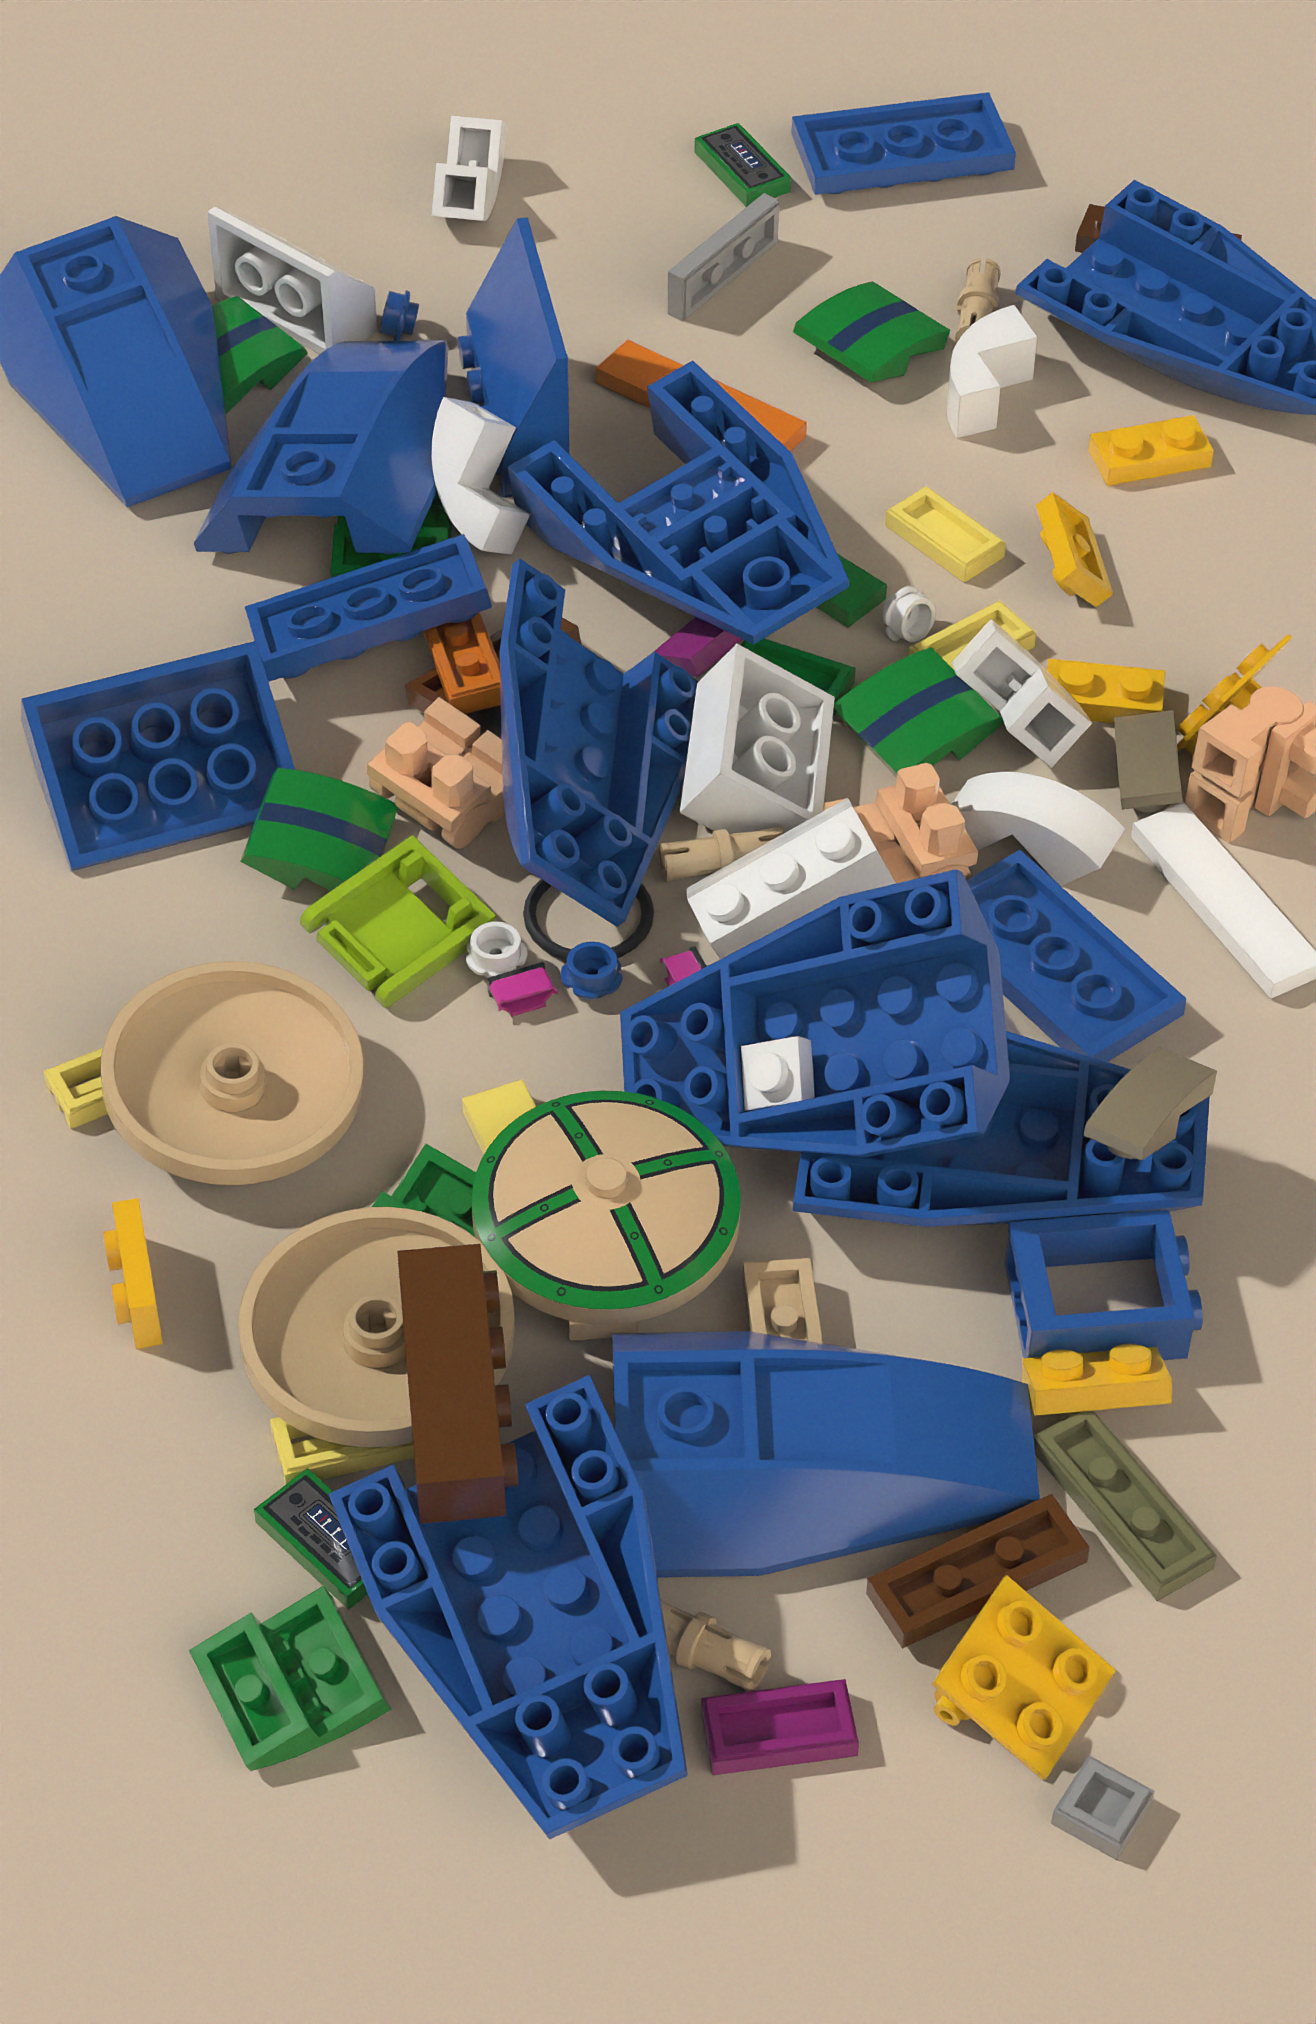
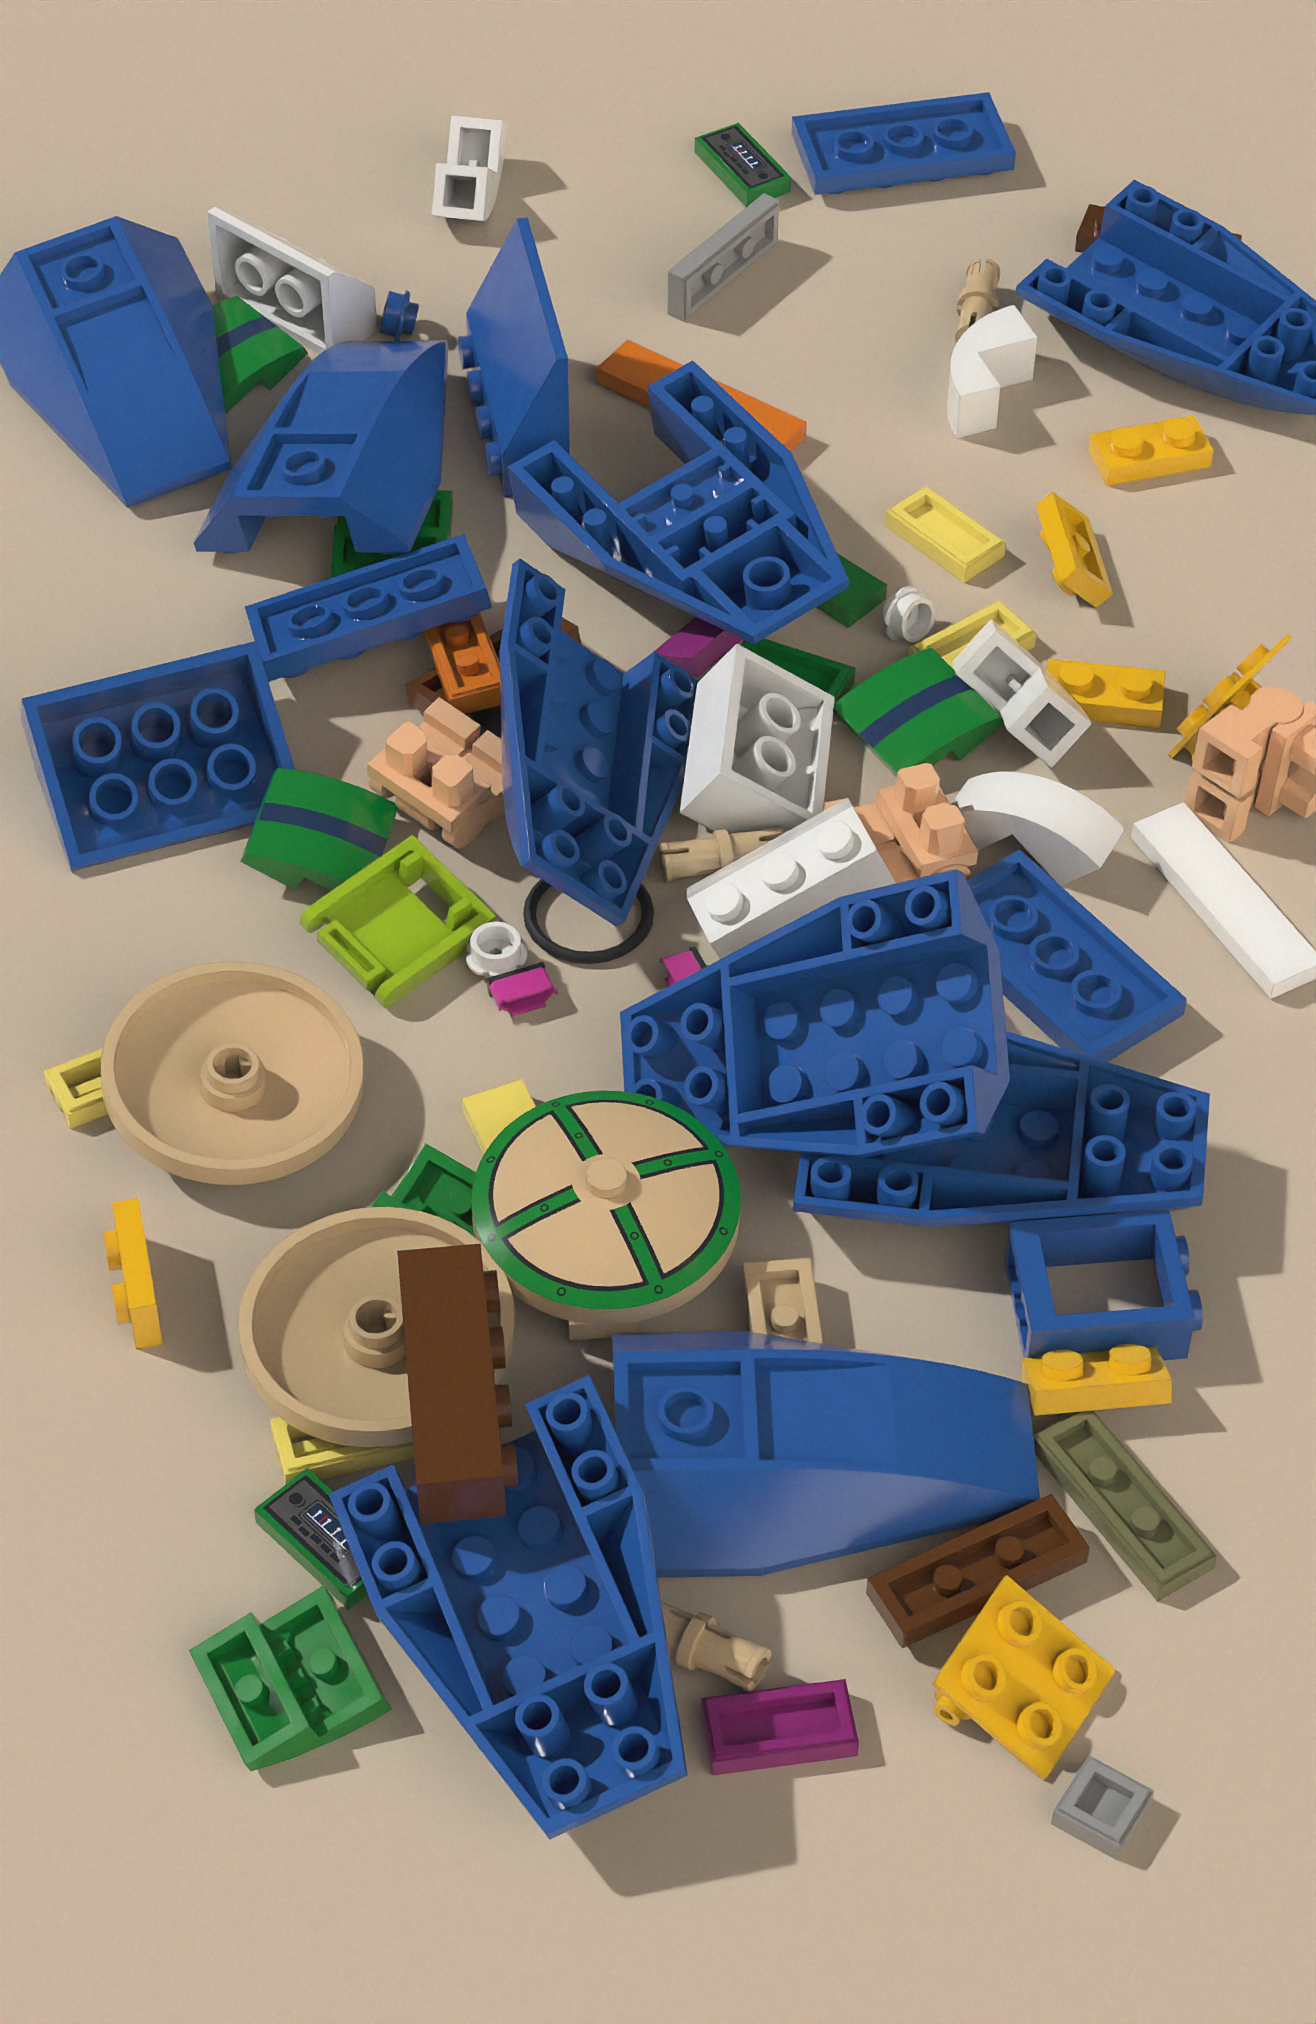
white brick [432,397,530,555] -> none
blue plate [561,941,623,999] -> none
white plate [741,1036,815,1112] -> none
green slope [793,281,951,382] -> none
dark tan slope [1084,1047,1217,1160] -> none
dark tan slope [1114,710,1183,812] -> none

